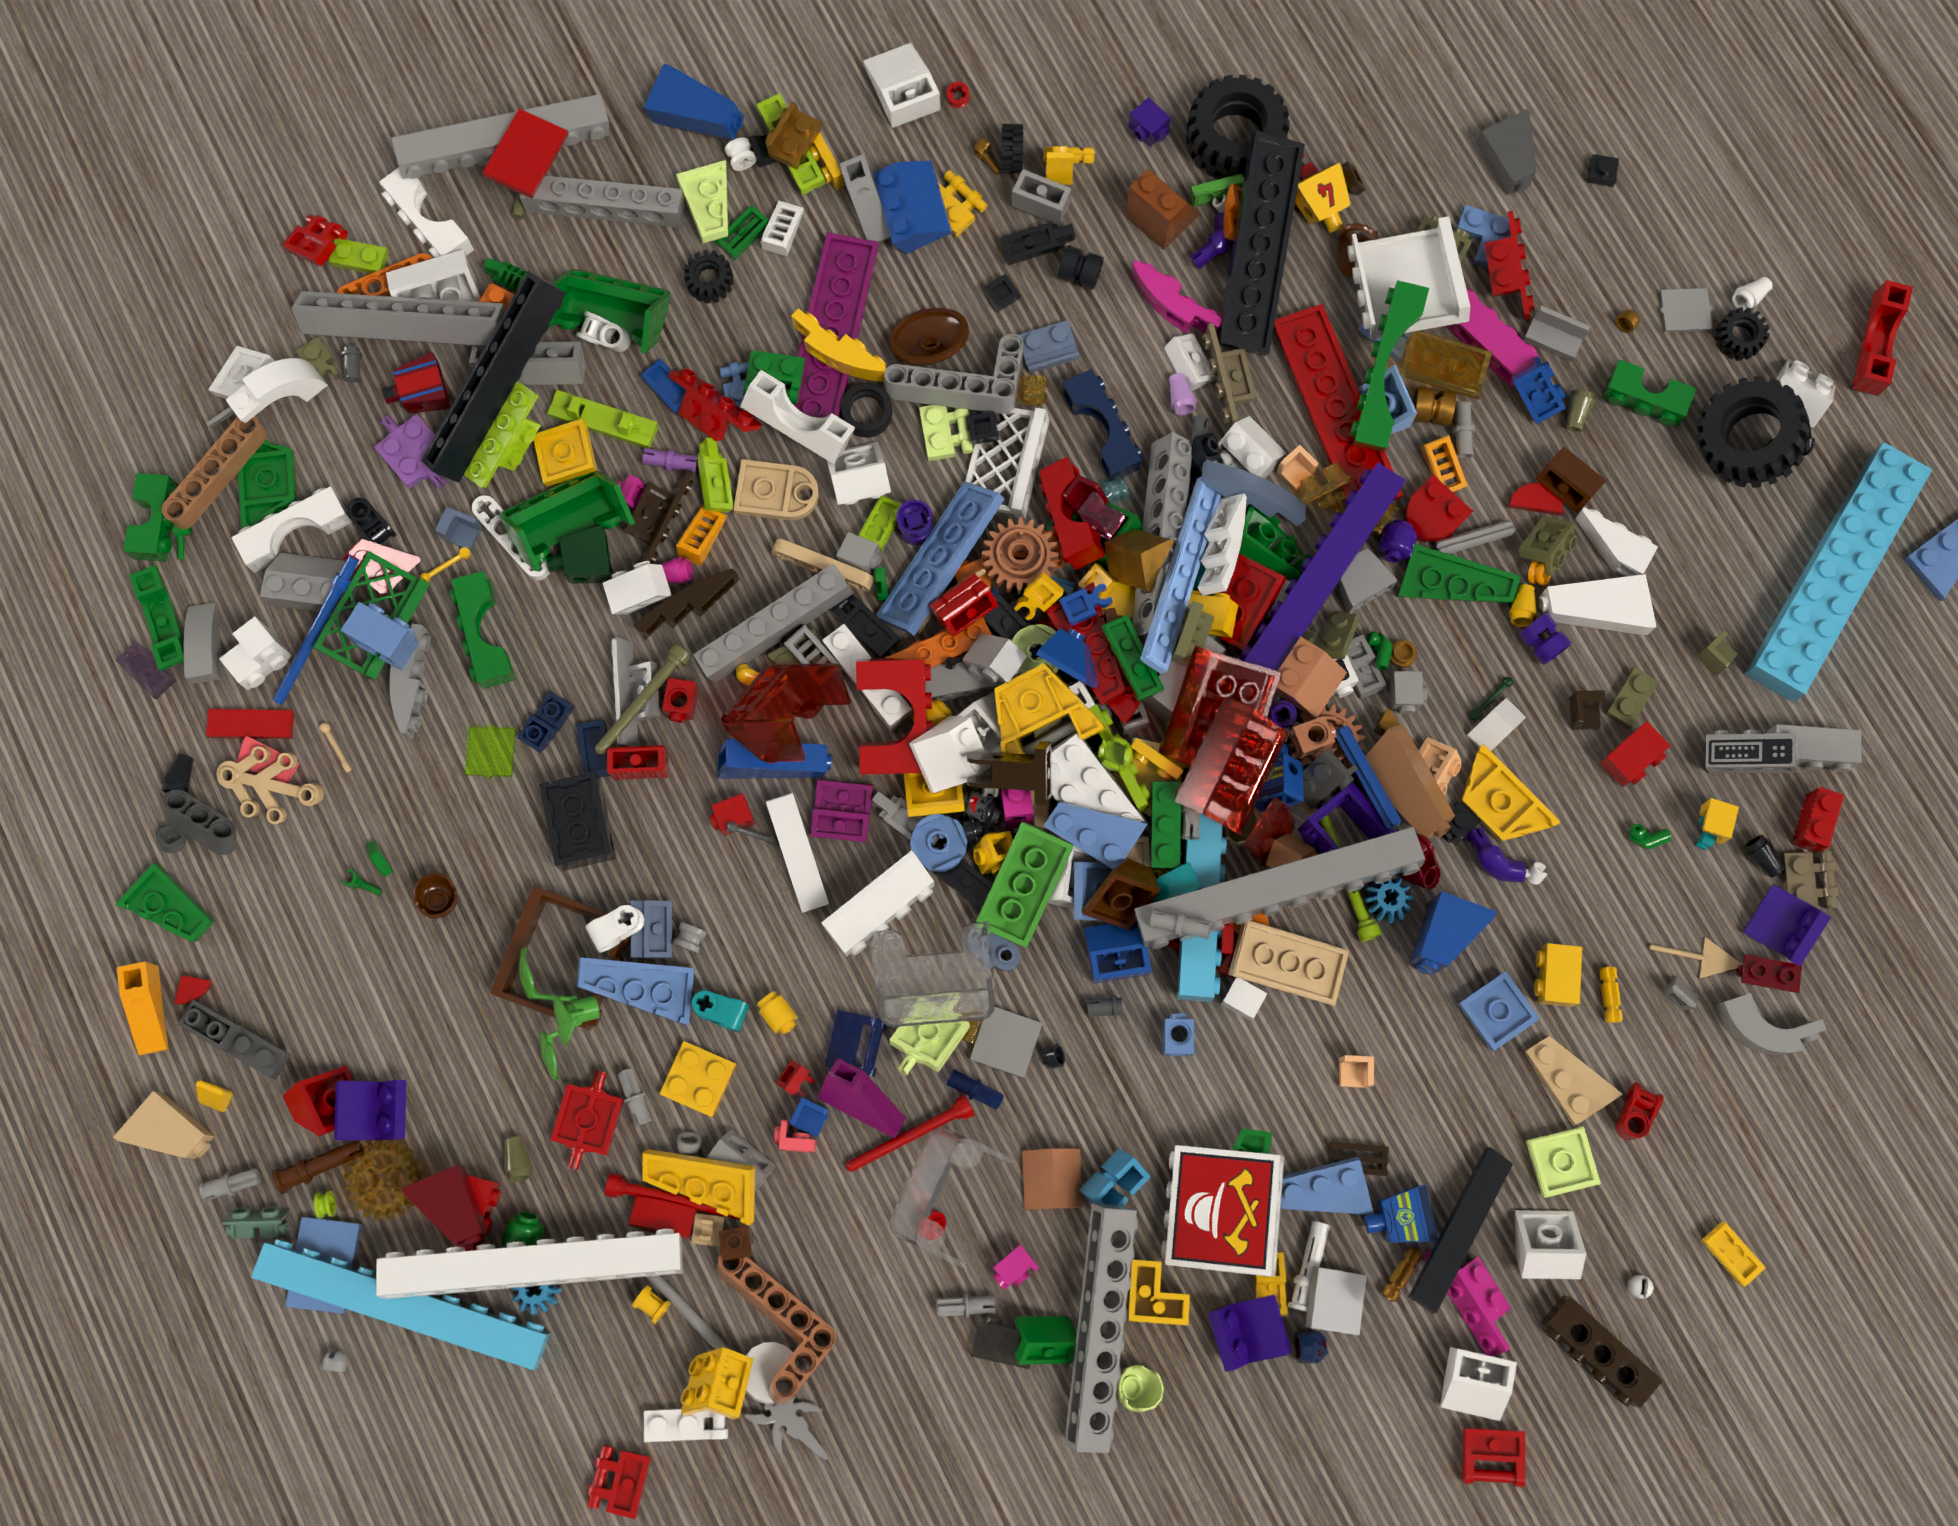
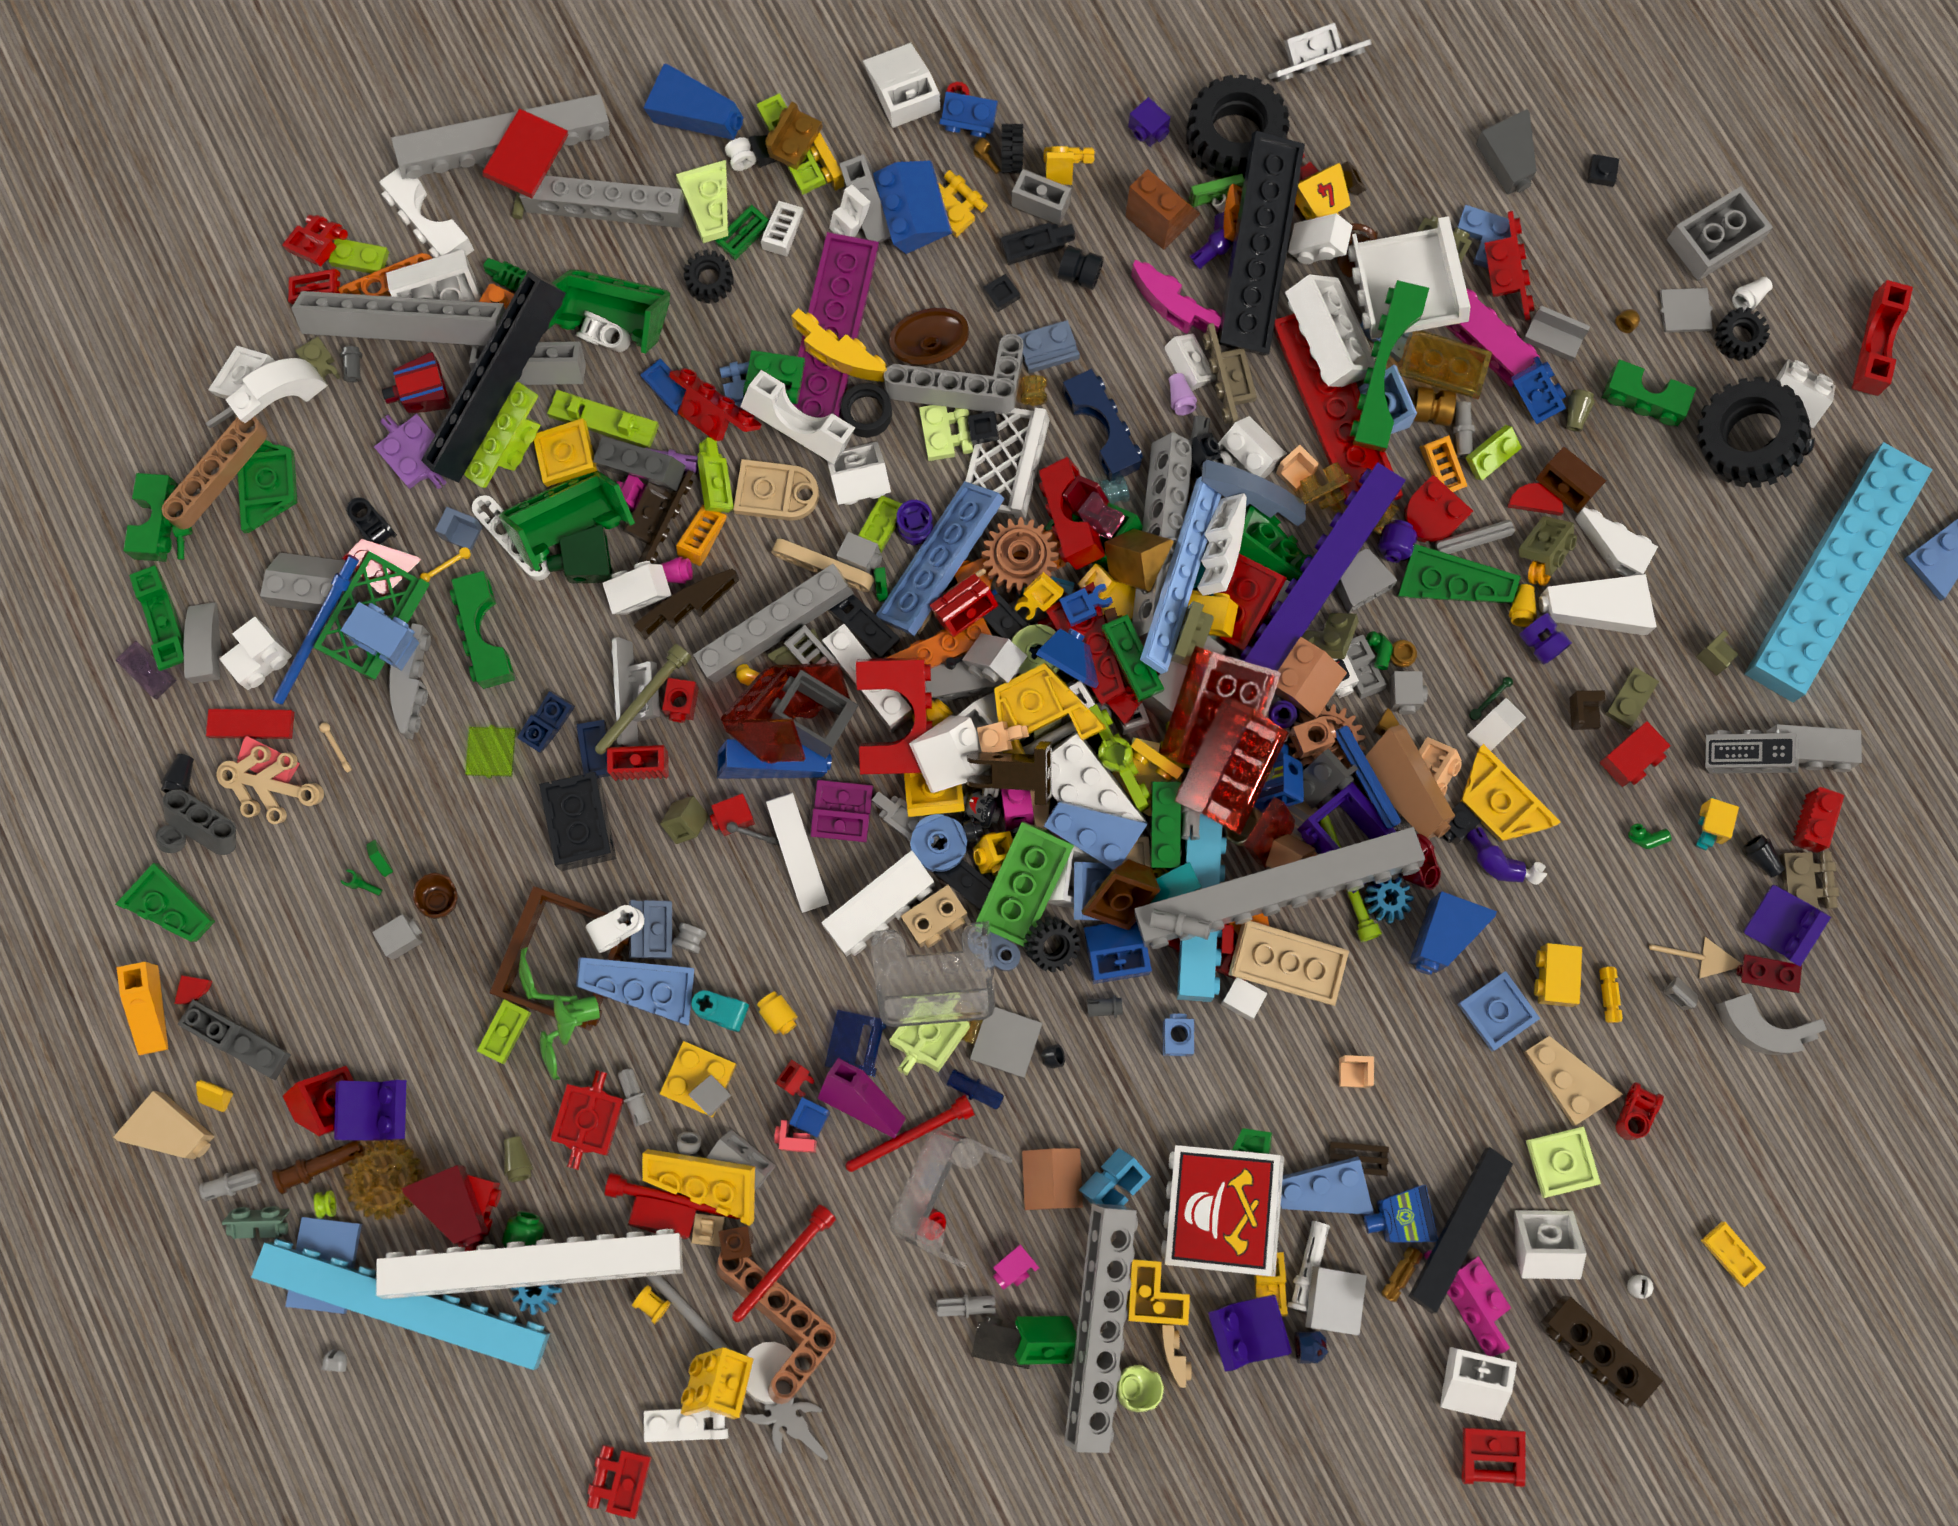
white arch [231,486,352,573] -> none
none -> red tile [288,268,340,305]
none -> light grey brick [372,914,423,960]
none -> lime plate [477,999,531,1065]
none -> dark grey arch [593,436,686,491]
none -> olive panel [660,796,709,844]
none -> light grey slope [688,1075,732,1116]
none -> red piece [732,1204,836,1322]
none -> dark grey window [768,670,858,759]
none -> white slope [829,185,870,237]
none -> tan brick [901,885,967,948]
none -> blue bracket [939,91,998,138]
none -> light nougat plate [977,721,1029,753]
none -> black tyre [1024,916,1080,972]
none -> tan slope [1160,1324,1191,1388]
none -> bracket [1268,23,1372,82]
none -> white slope [1285,274,1375,387]
none -> white brick [1288,213,1352,264]
none -> lime plate [1465,425,1522,481]
none -> light grey brick [1667,186,1773,281]

